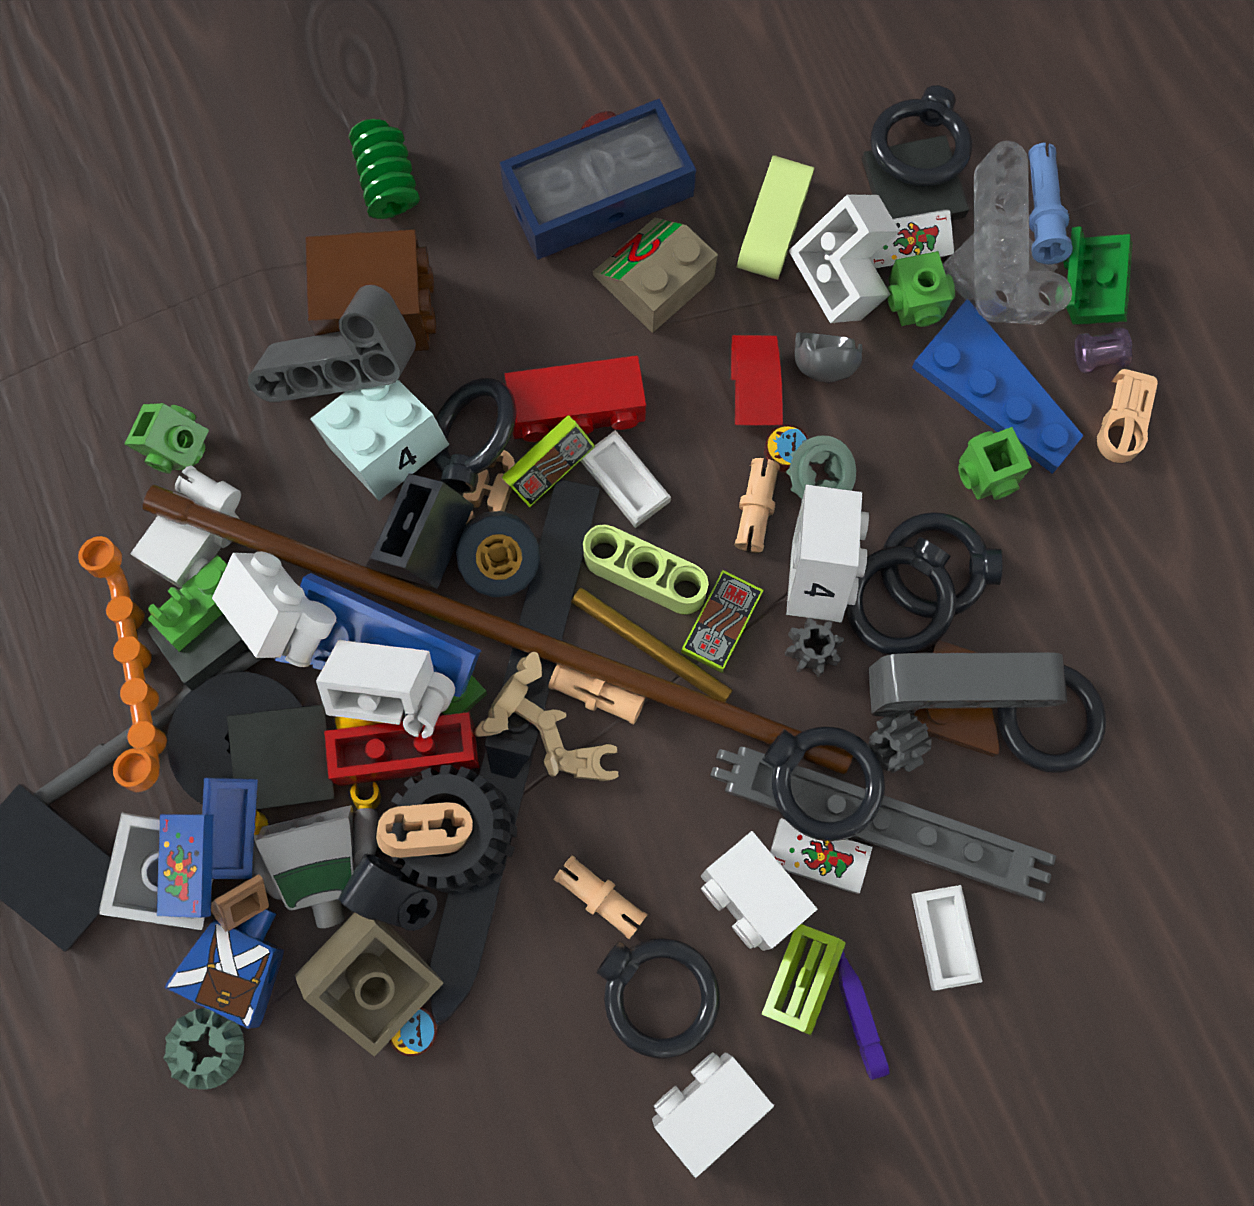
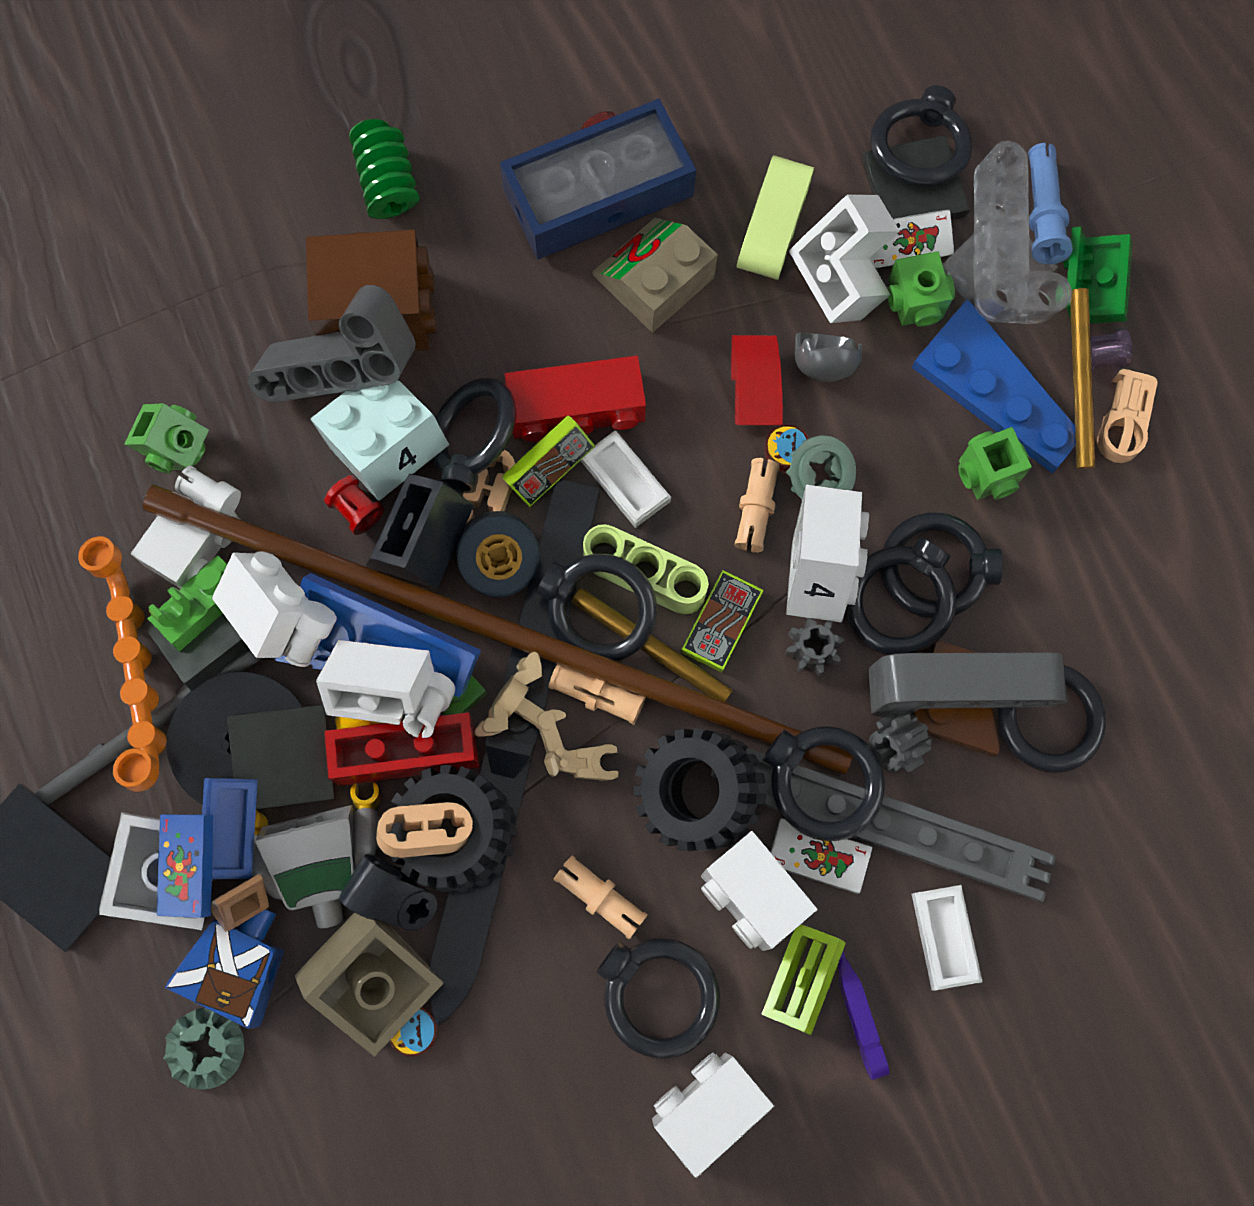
none -> red bush [324,475,385,535]
none -> black piece [537,554,657,661]
none -> black tyre [634,728,766,852]
none -> pearl gold bar [1070,288,1095,469]

